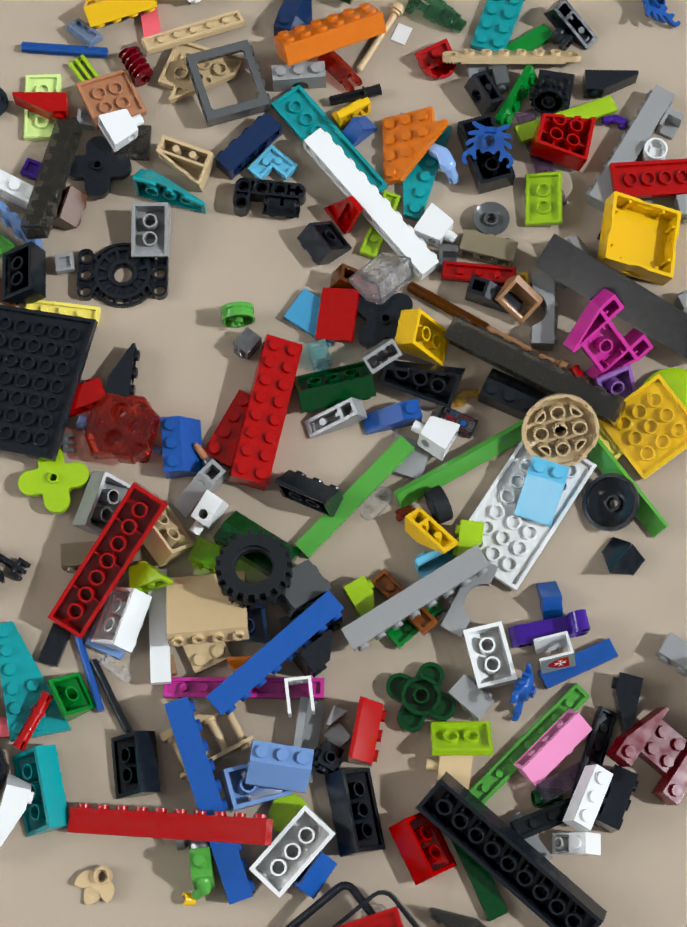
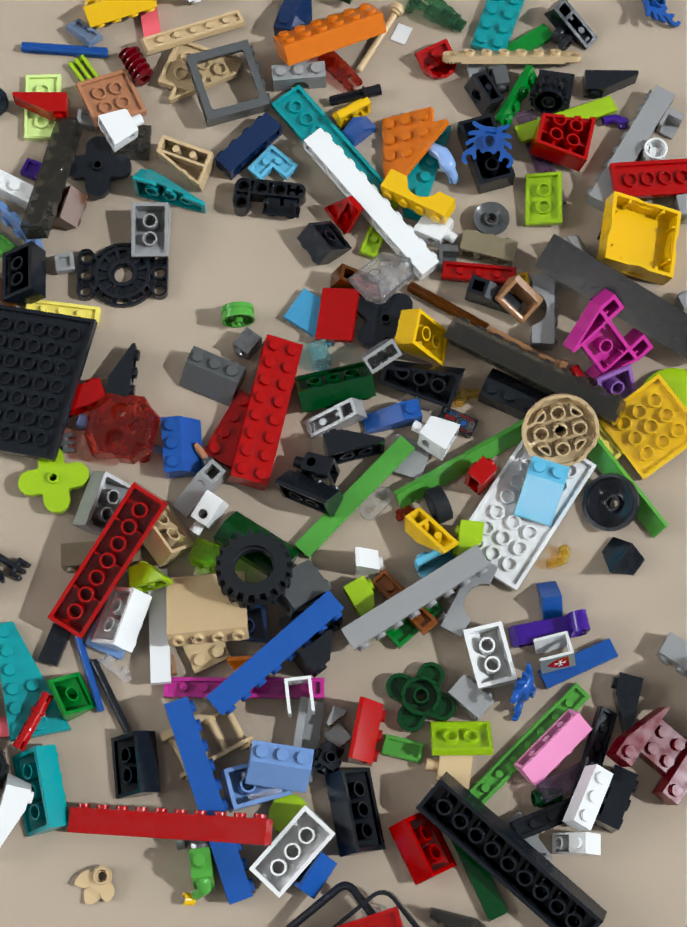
none -> dark grey slope [179,346,246,406]
none -> black torso [293,452,340,486]
none -> black slope [322,429,385,465]
none -> white slope [355,547,383,576]
none -> yellow arch [380,169,456,225]
none -> bright green tile [381,734,425,764]
none -> red brick [465,456,498,495]
none -> clear yellow arm [546,544,571,569]

